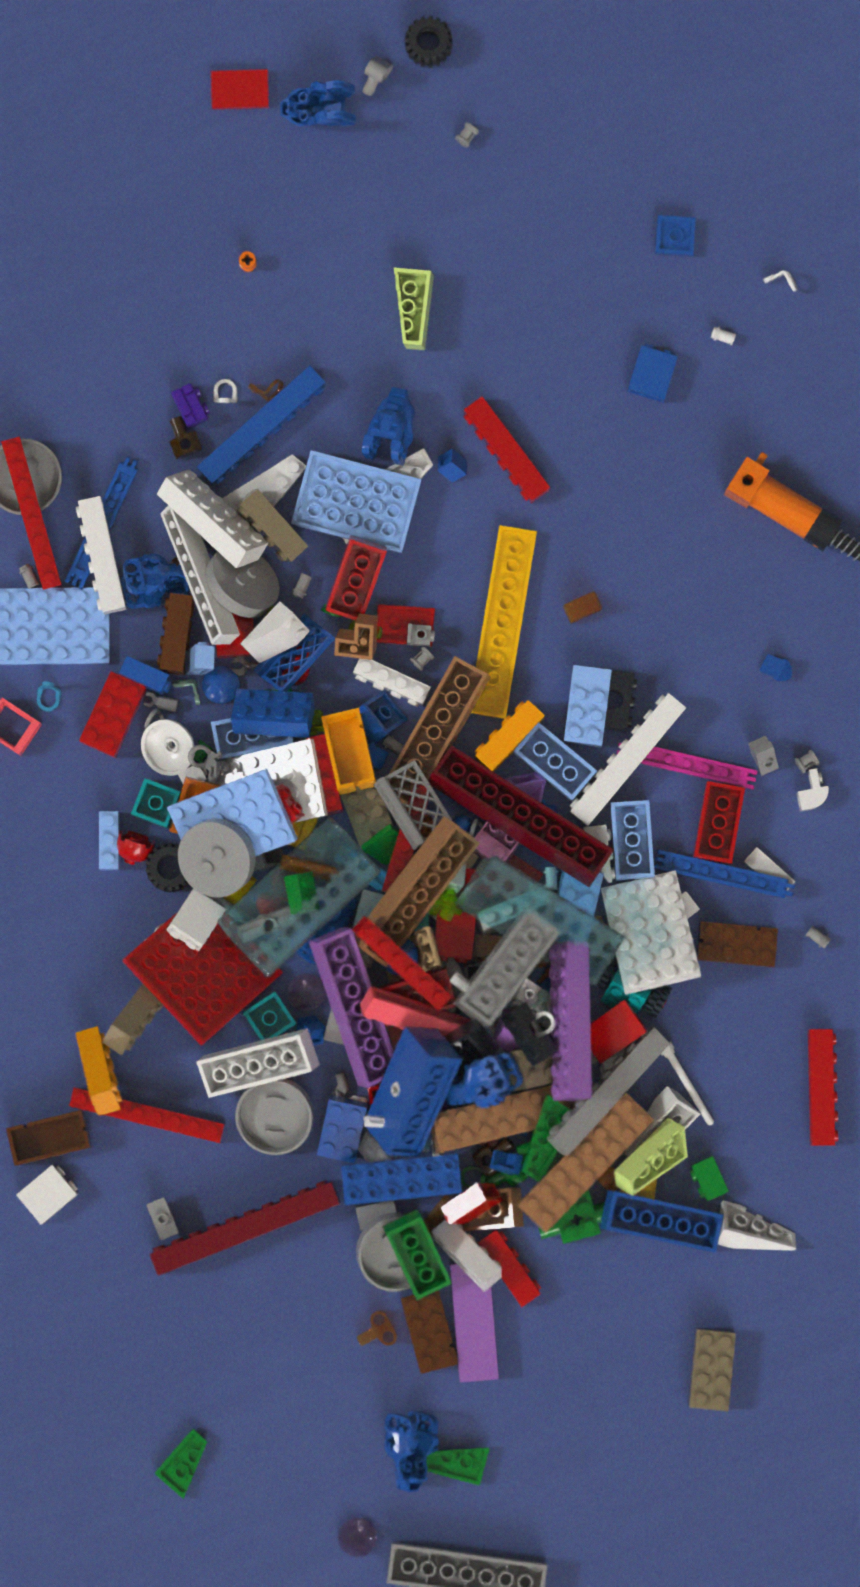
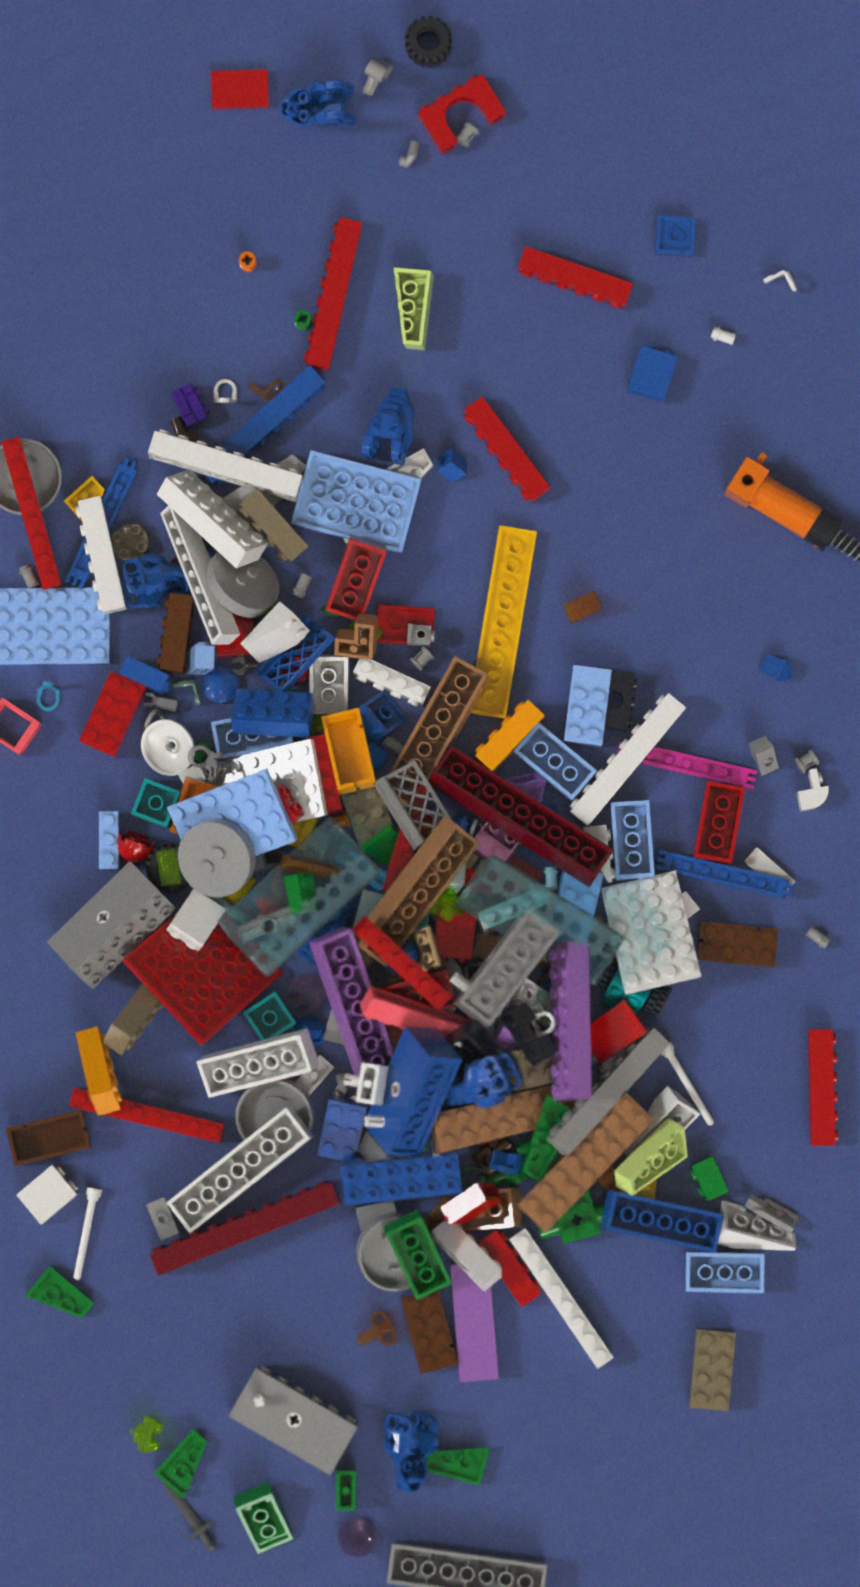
none -> green wing [25,1266,95,1318]
none -> light grey piece [47,861,176,989]
none -> yellow wing [64,476,105,521]
none -> white piece [73,1187,102,1280]
none -> dark tan dish [112,524,149,561]
none -> clear neon green hips [129,1416,163,1454]
none -> white brick [148,429,302,502]
none -> clear neon green hips [156,849,181,887]
none -> dark grey sword [161,1480,216,1552]
none -> white brick [167,1106,314,1233]
none -> light grey piece [229,1365,358,1475]
none -> green slope [233,1482,293,1554]
none -> green bush [294,310,312,331]
none -> white hinge [296,1055,334,1096]
none -> red brick [304,217,362,372]
none -> white slope [309,654,349,714]
none -> orange bush [328,811,351,833]
none -> green brick [336,1469,356,1510]
none -> white brick [343,1063,388,1105]
none -> light grey arm [399,141,420,168]
none -> red arch [418,74,506,155]
none -> white brick [509,1228,614,1369]
none -> red brick [518,246,633,309]
none -> light blue brick [686,1252,764,1293]
none -> light grey hinge [745,1194,800,1233]

